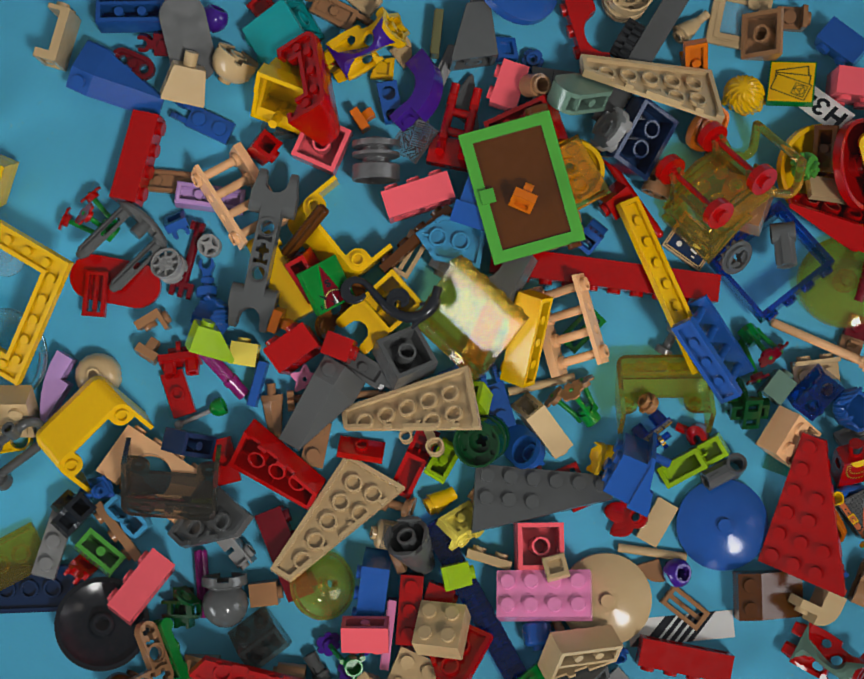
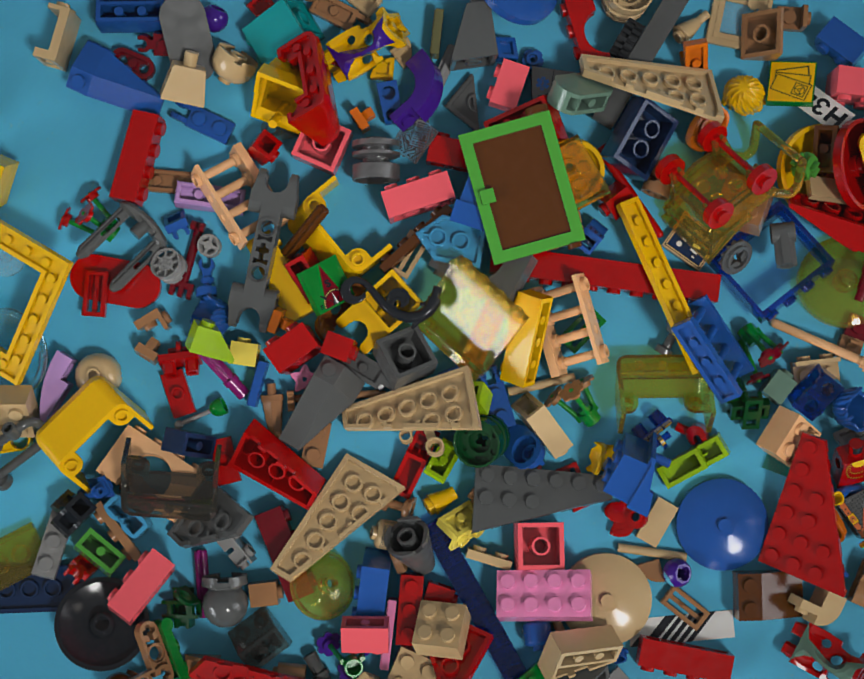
red plate [336,435,386,464] -> none
red piece [435,82,483,160] -> none
lime slope [440,561,476,592] -> none
orange tile [508,182,538,214] -> none
medium nougat brick [519,73,551,98] -> none
tan tile [541,552,571,582] -> none
light grey plate [590,107,633,153] -> none
medium nougat plate [637,392,659,414] -> none
dark grey piece [699,453,747,491] -> none

